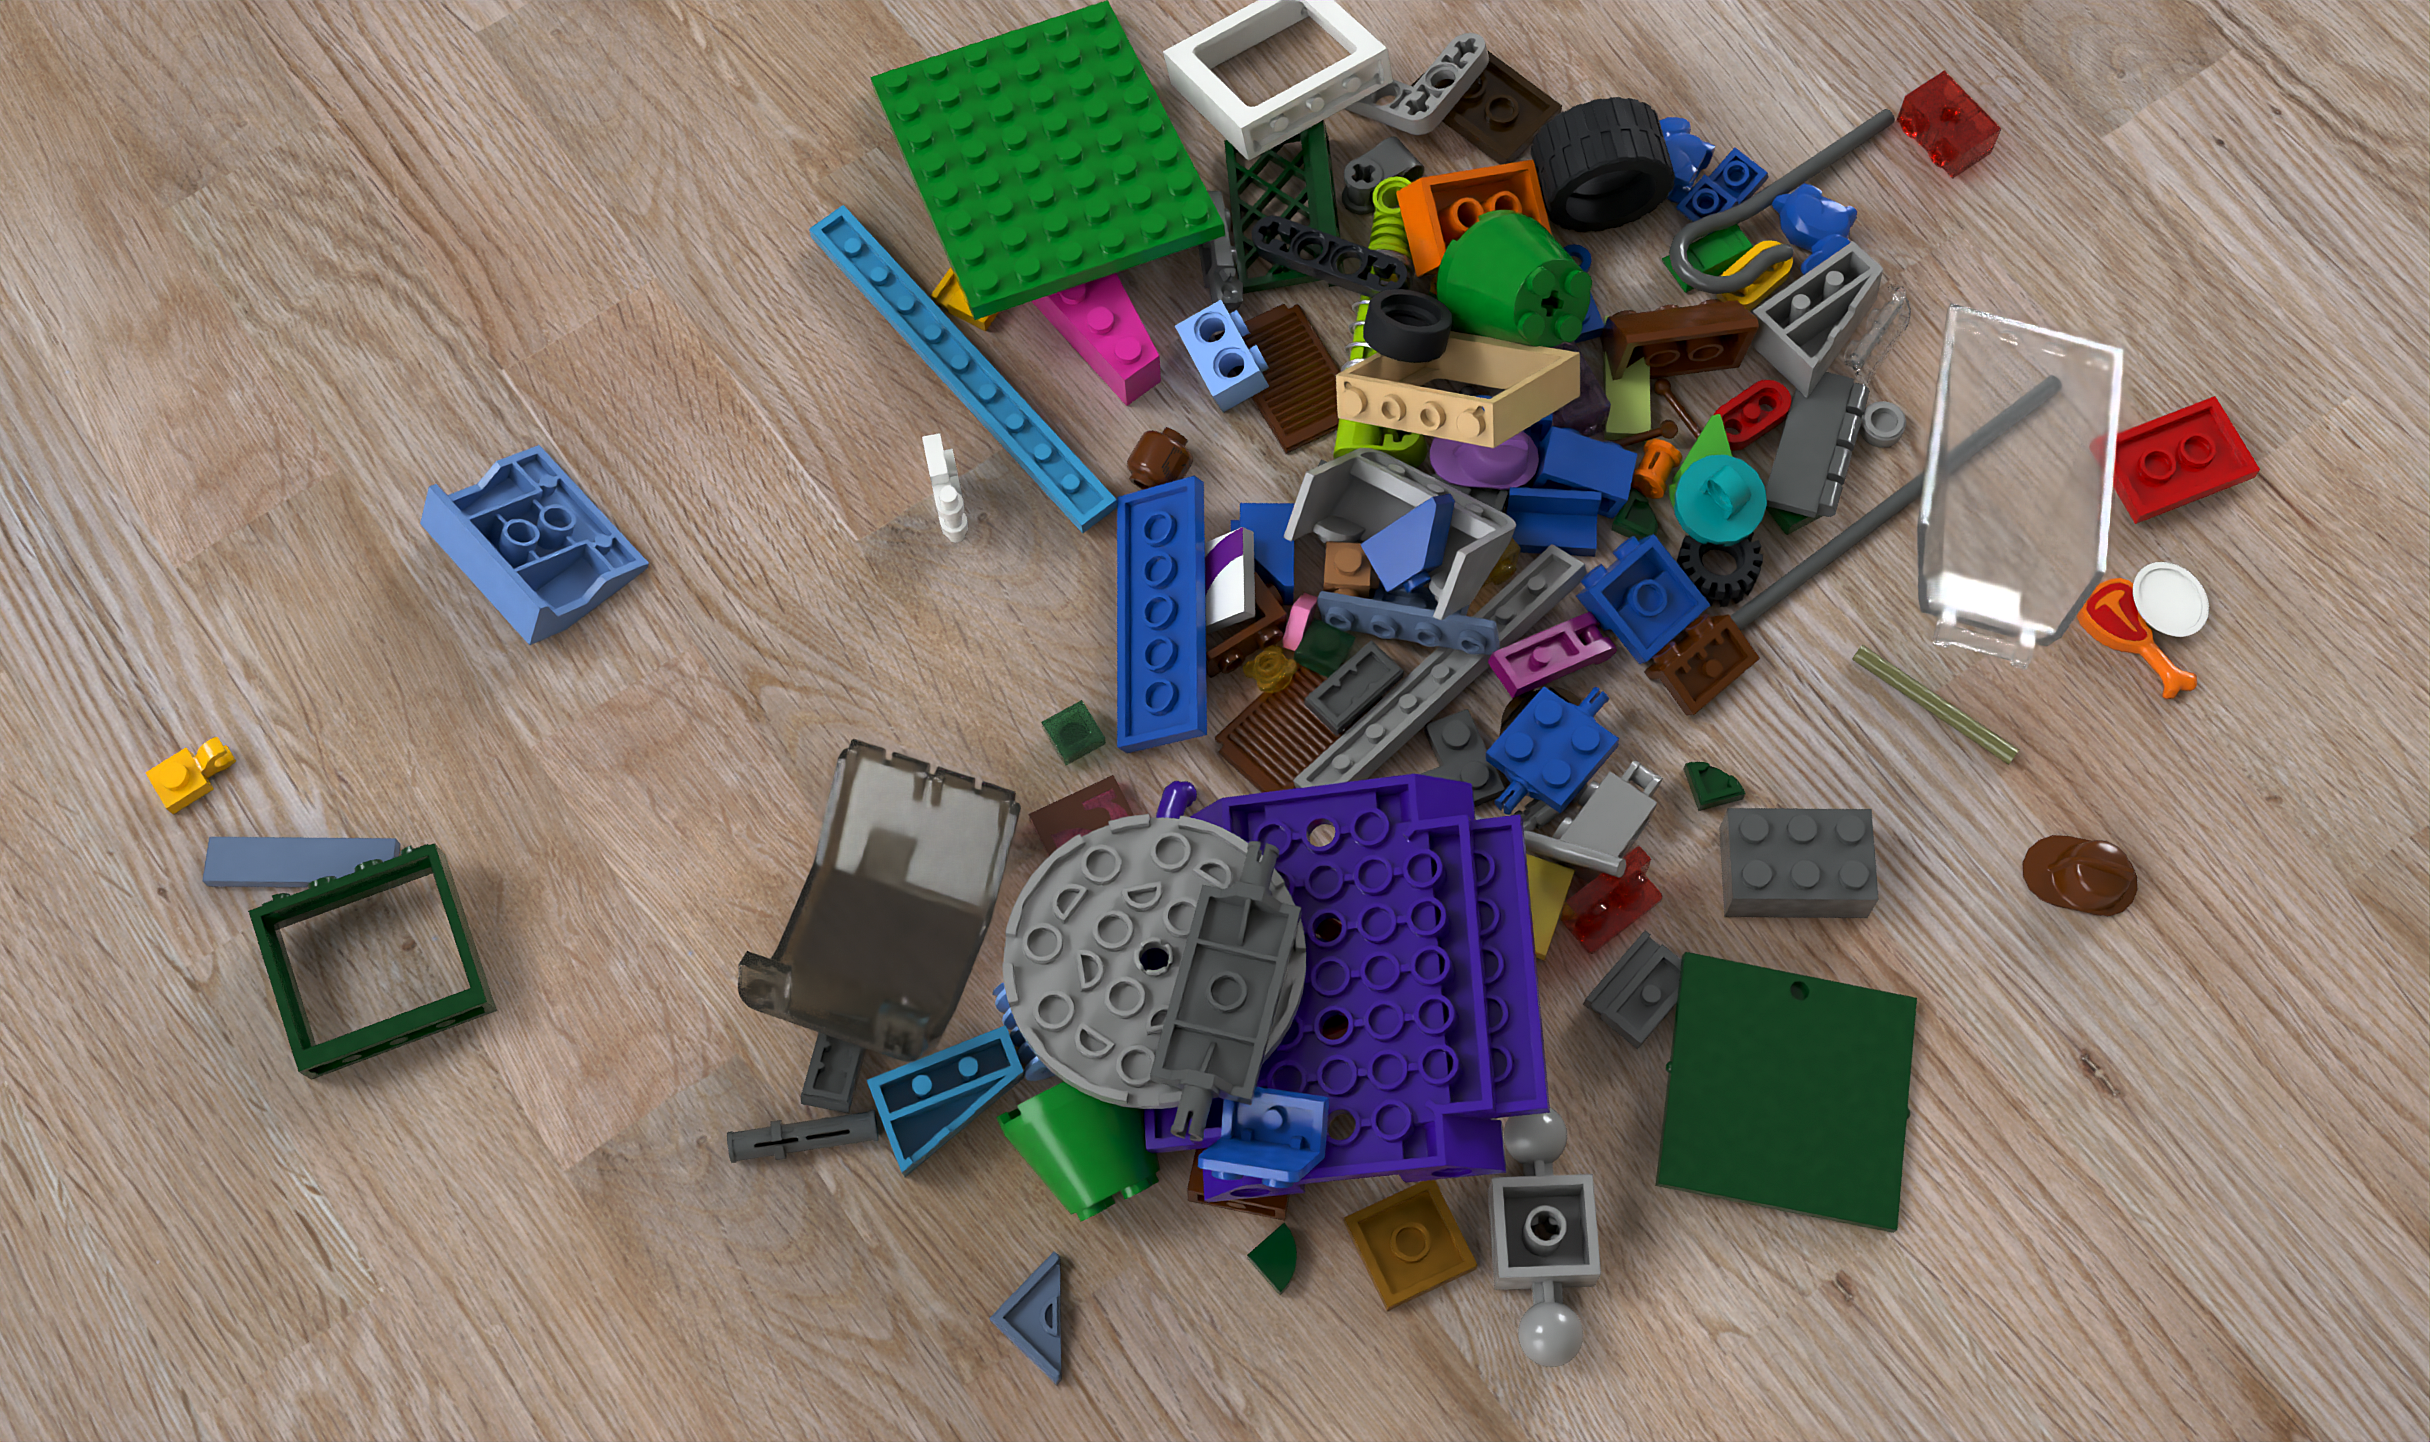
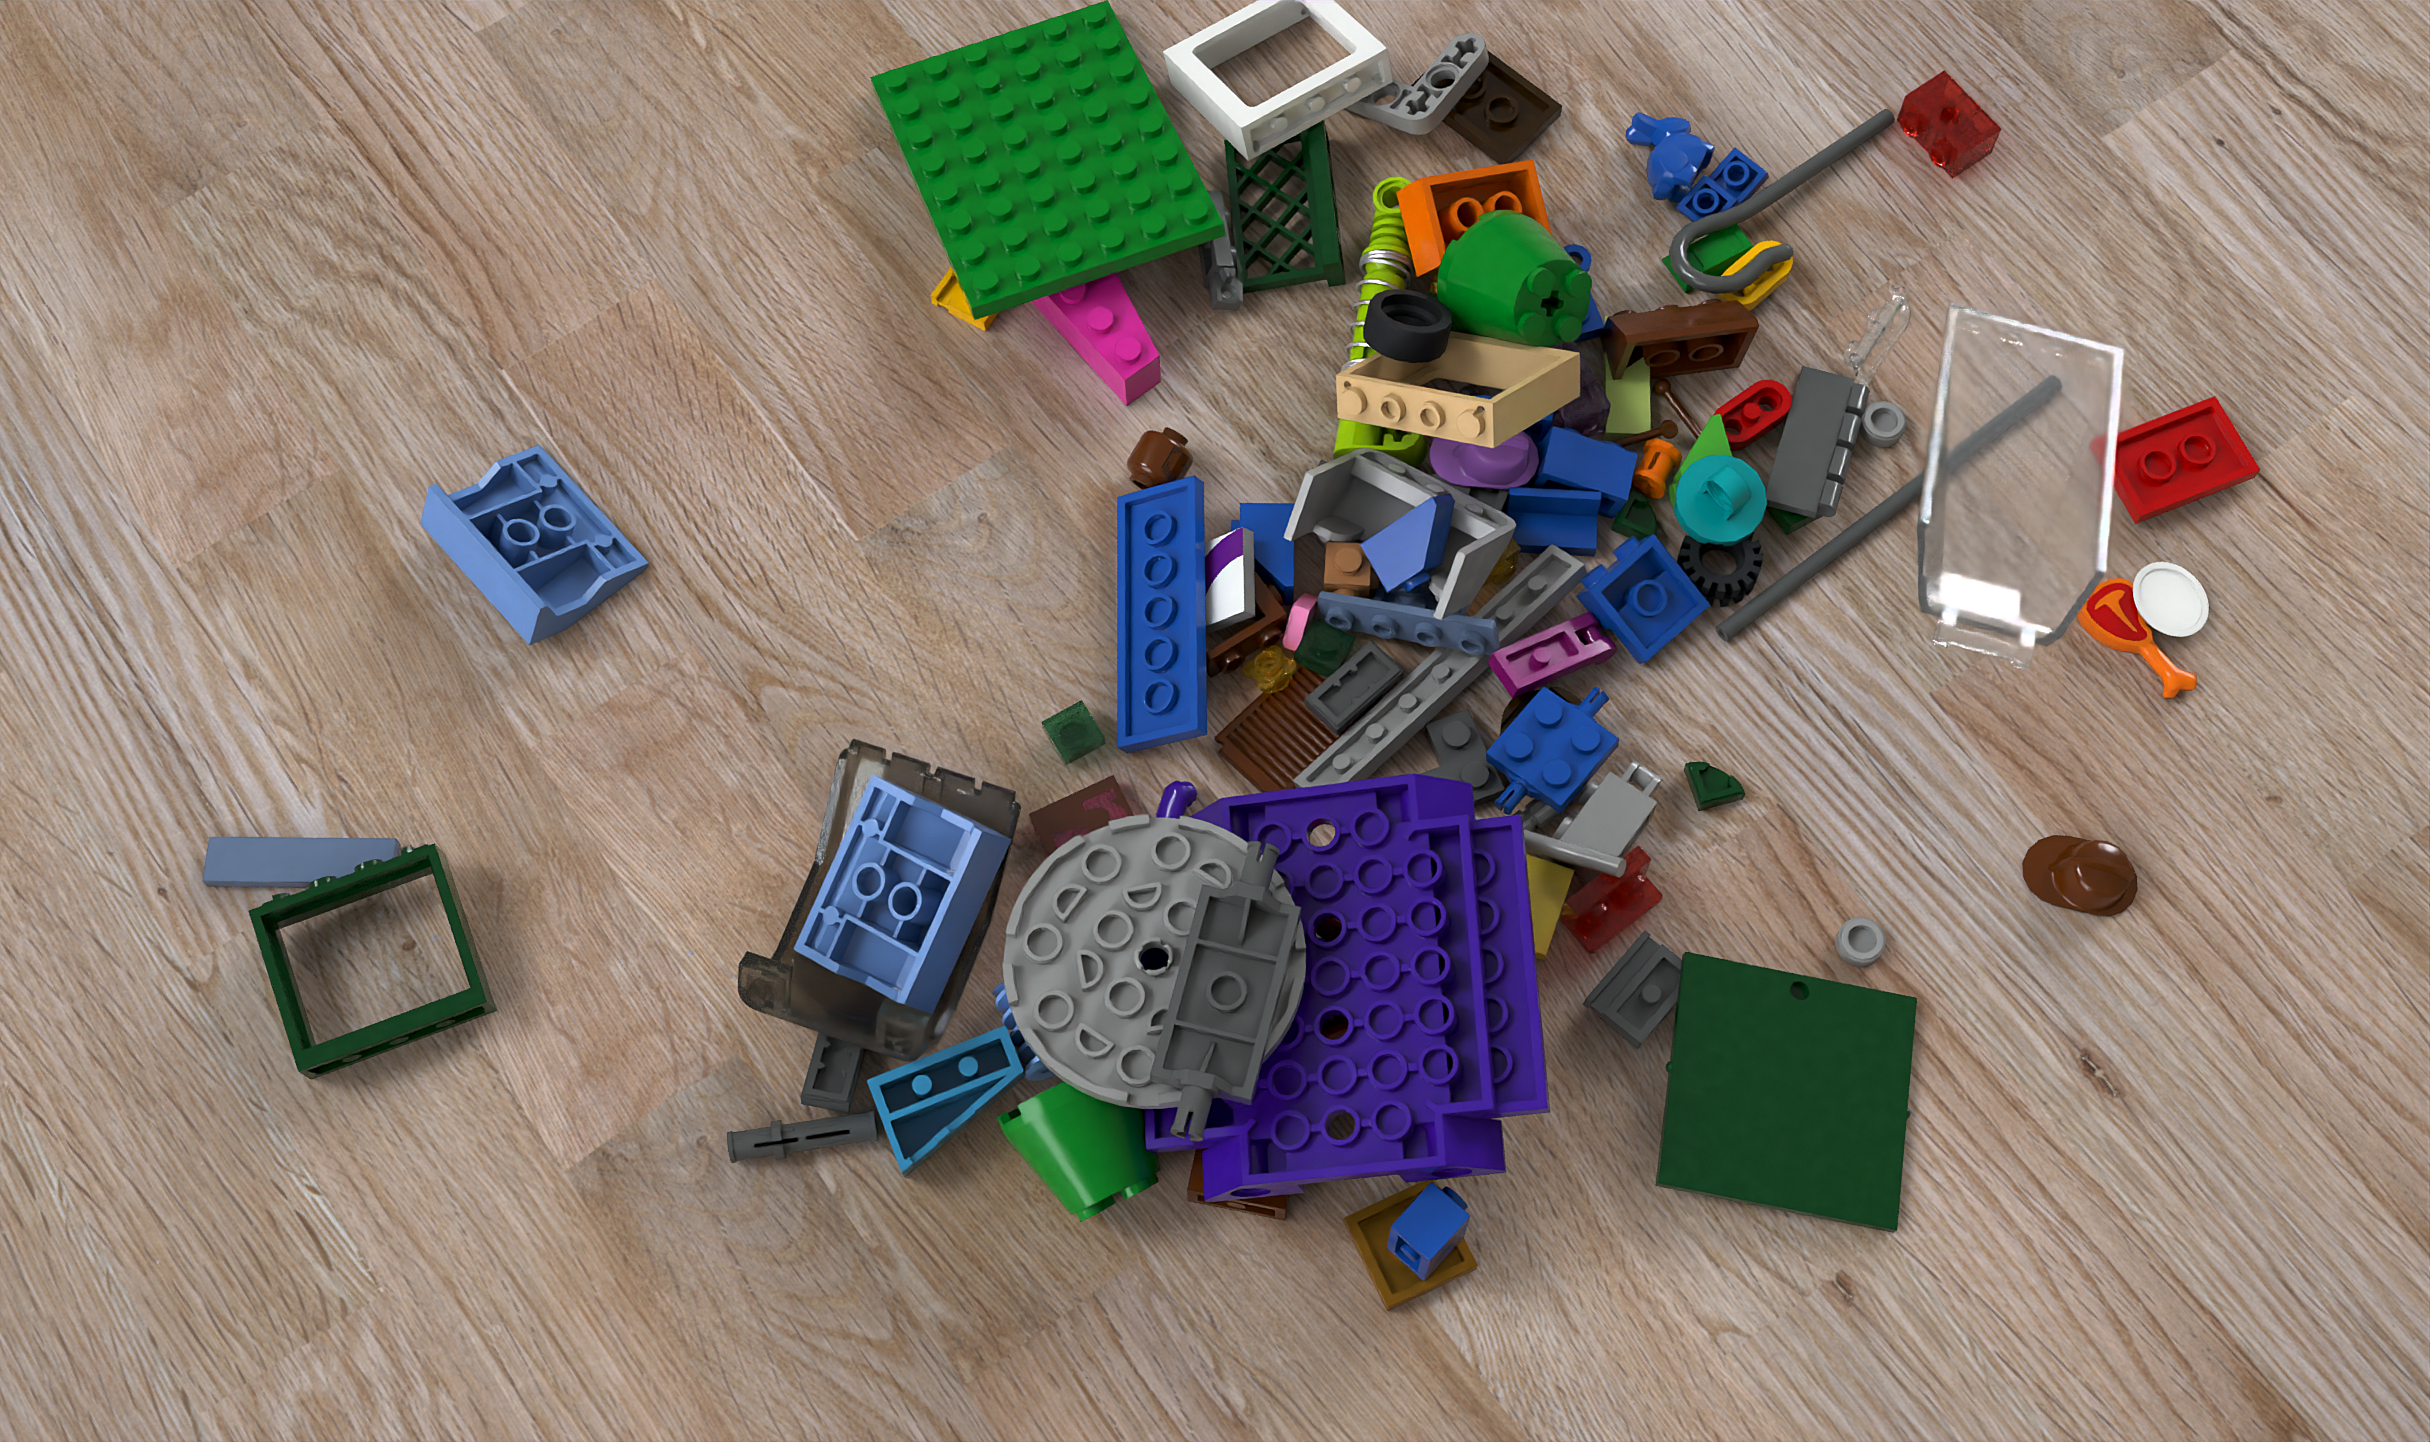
yellow plate [145,737,236,814] -> none
dark azure plate [809,205,1117,534] -> none
white plate [922,433,968,543] -> none
sand blue tile [989,1251,1062,1386] -> none
light blue brick [1175,300,1269,412] -> none
blue bracket [1198,1087,1329,1188] -> none
reddish brown window [1215,304,1341,454] -> none
dark green tile [1247,1223,1297,1295] -> none
black beam [1251,215,1410,298] -> none
dark grey piece [1342,136,1425,215] -> none
light grey brick [1488,1107,1601,1367] -> none
black tyre [1531,97,1675,232] -> none
reddish brown bracket [1644,614,1760,715] -> none
dark grey brick [1719,808,1879,918] -> none
light grey wedge [1751,241,1883,398] -> none
blue animal [1772,183,1857,275] -> none
olive bar [1852,645,2019,765] -> none
none -> medium blue piece [794,774,1012,1015]
none -> blue brick [1387,1182,1470,1282]
none -> light grey tile [1835,917,1886,968]

